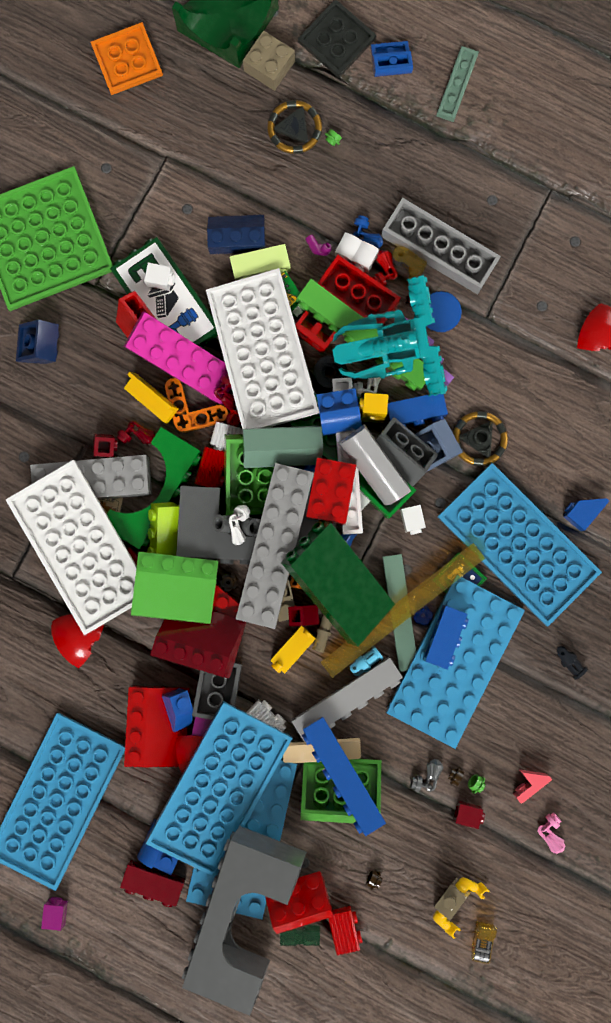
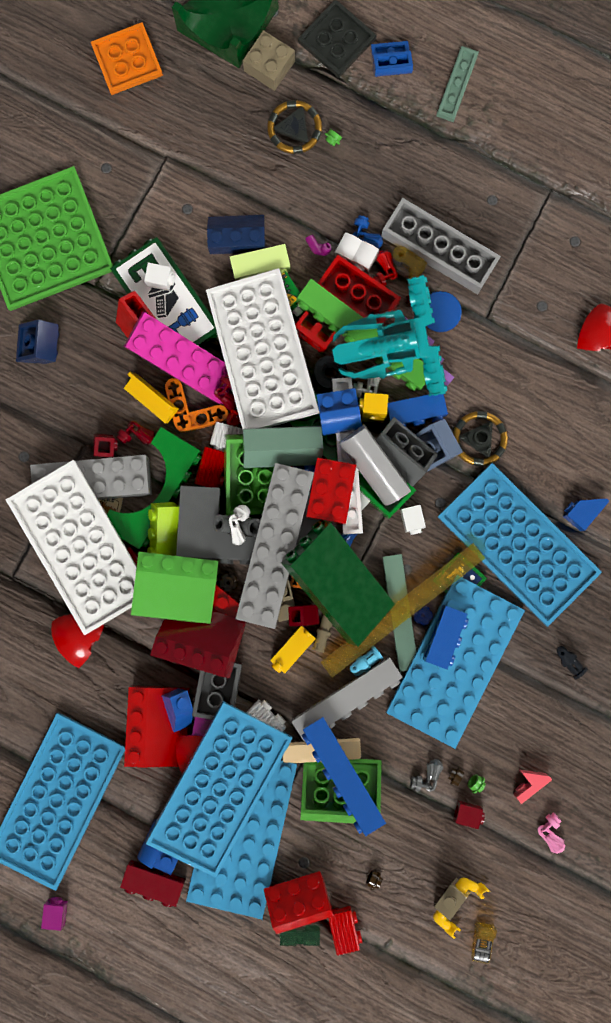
dark grey arch [182,826,307,1016] -> none

